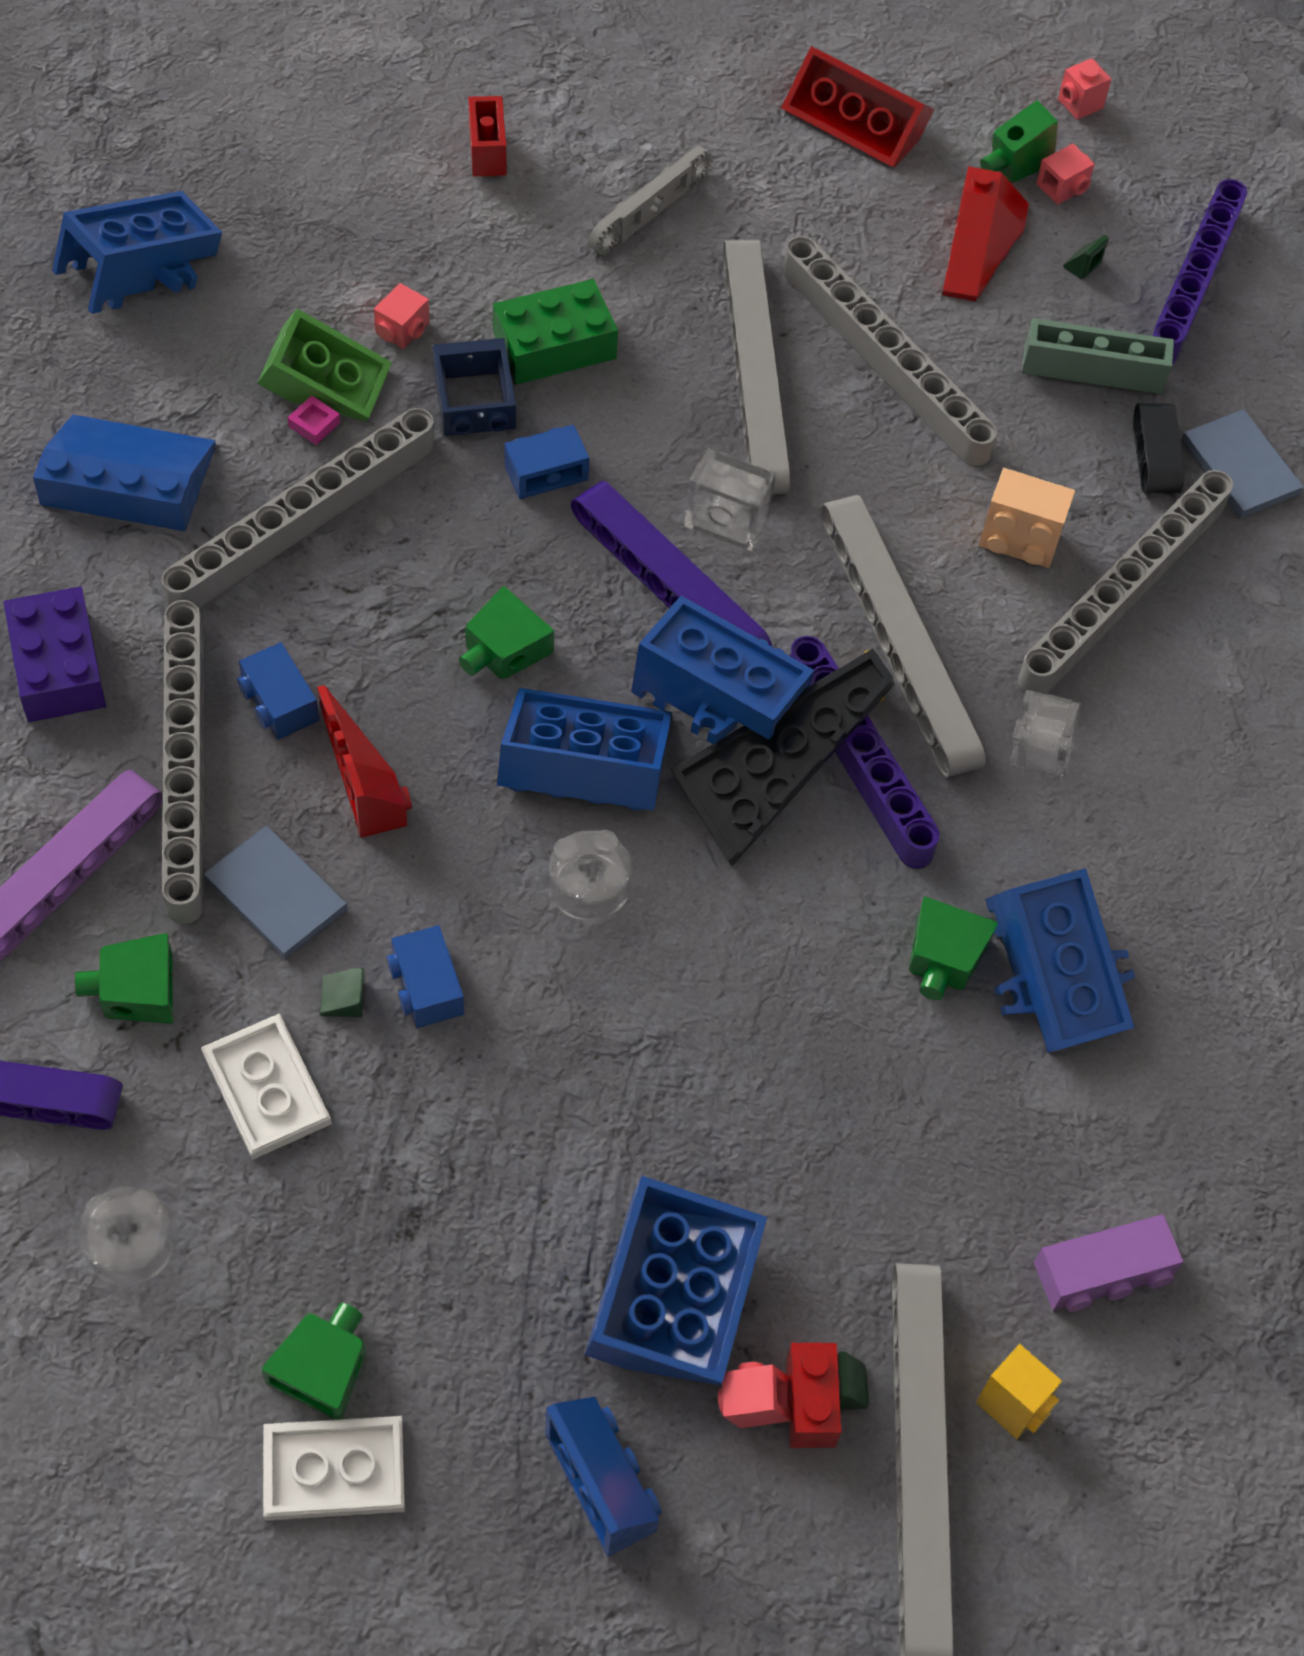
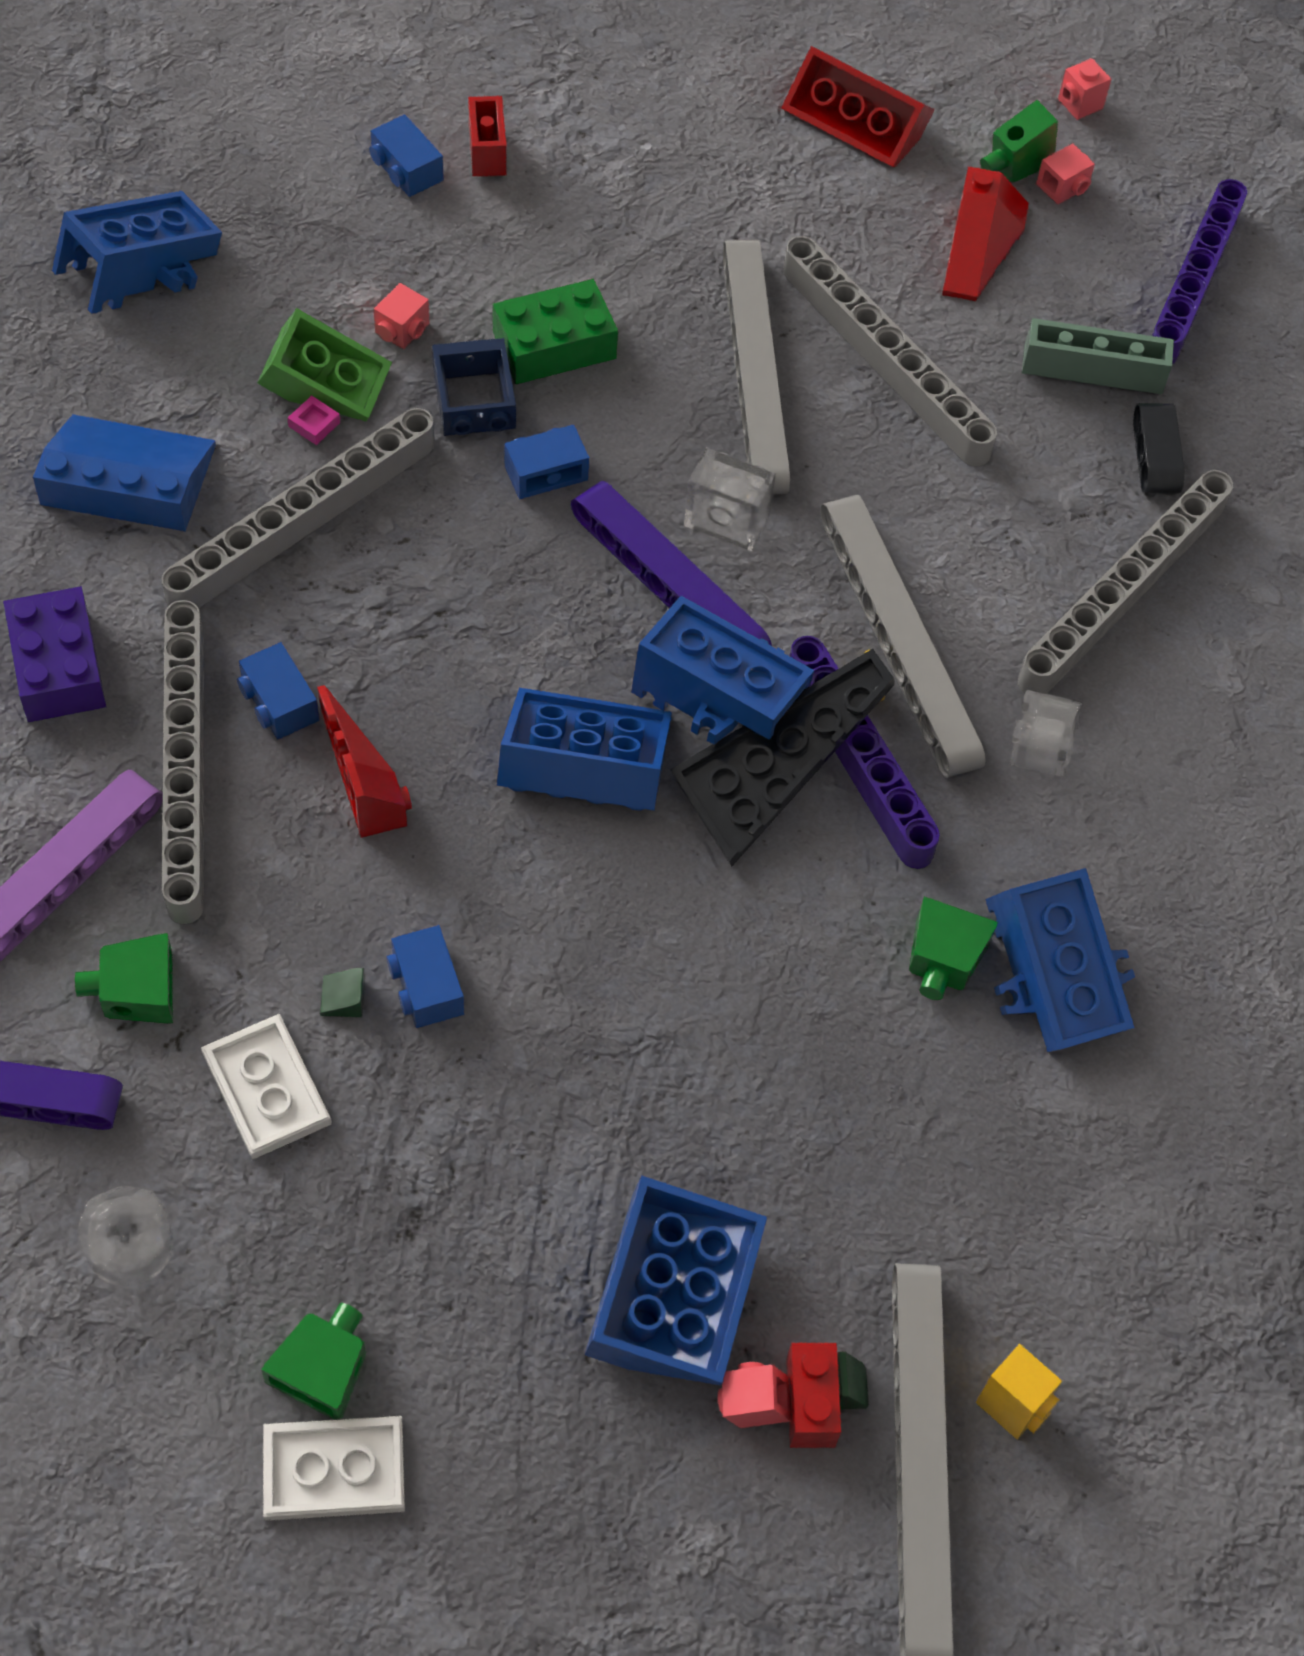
sand blue tile [203,825,348,960] -> none
green torso [459,586,554,679] -> none
blue slope [545,1396,662,1557] -> none
clear brick [549,830,632,925] -> none
light grey piece [588,146,714,255] -> none
light nougat brick [979,468,1075,568] -> none
medium lavender brick [1034,1214,1183,1312] -> none
dark green slope [1063,235,1109,280] -> none
sand blue tile [1181,409,1303,519] -> none
none -> blue brick [369,114,444,197]

